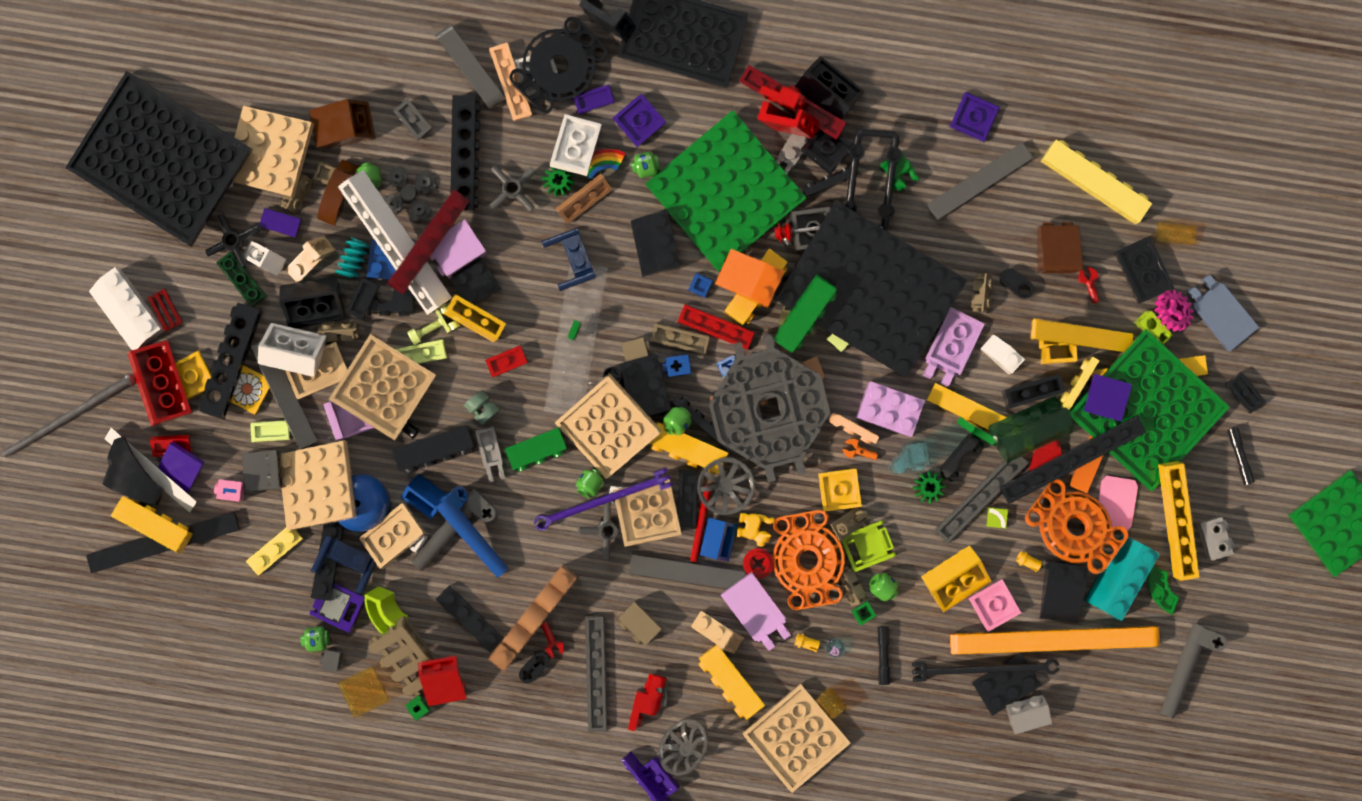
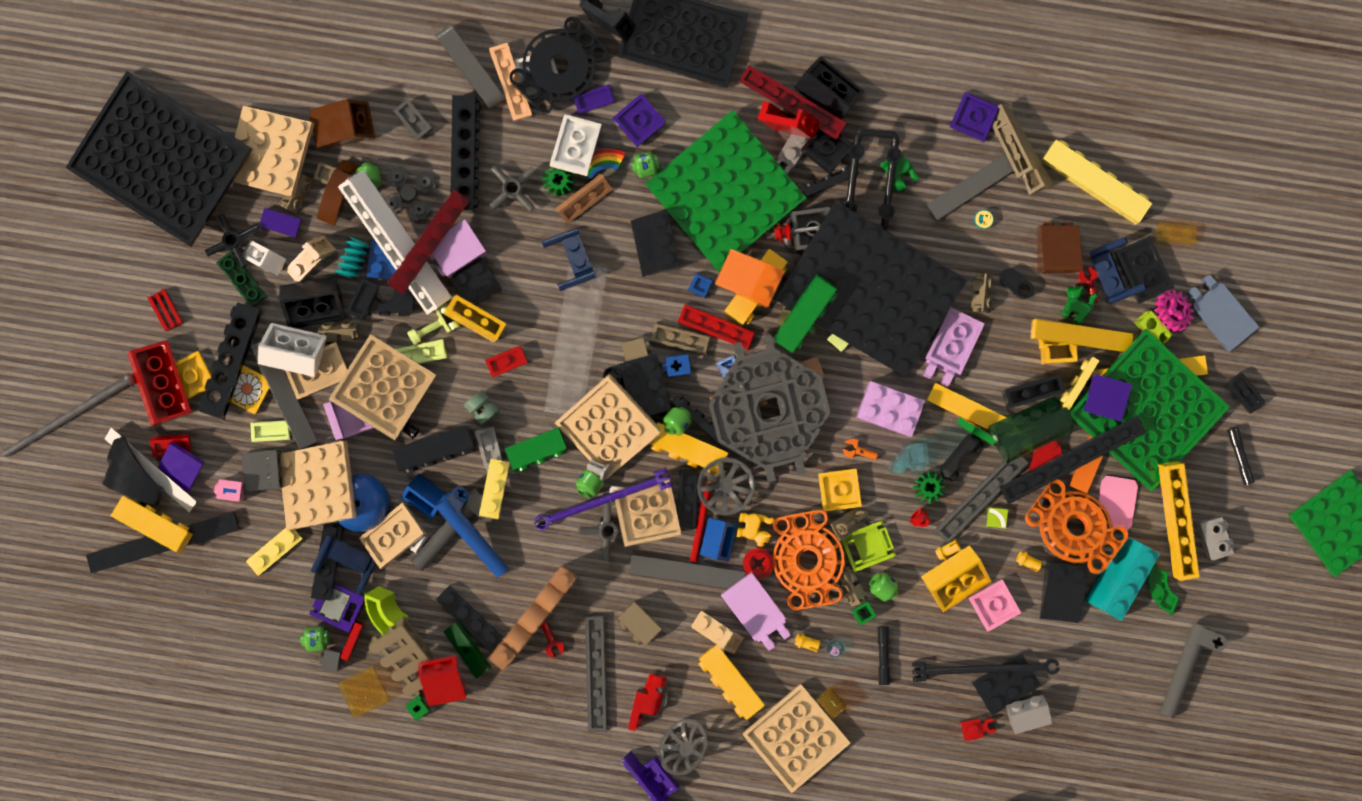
white slope [89,267,164,350] -> none
black beam [519,651,549,684] -> none
green tile [567,320,582,341] -> none
red plate [759,84,807,113] -> none
light nougat hinge [828,412,879,444] -> none
light orange beam [950,626,1160,654] -> none
white slope [981,335,1025,375] -> none
none -> red tile [341,621,365,661]
none -> dark green tile [443,621,492,679]
none -> light yellow plate [479,459,510,520]
none -> light grey piece [587,459,611,481]
none -> red tile [909,508,930,527]
none -> yellow pin [935,539,961,560]
none -> red plate [960,718,996,741]
none -> tile [974,210,994,229]
none -> dark tan wedge [993,104,1054,195]
none -> green animal [1060,285,1098,326]
none -> dark blue plate [1089,237,1147,304]

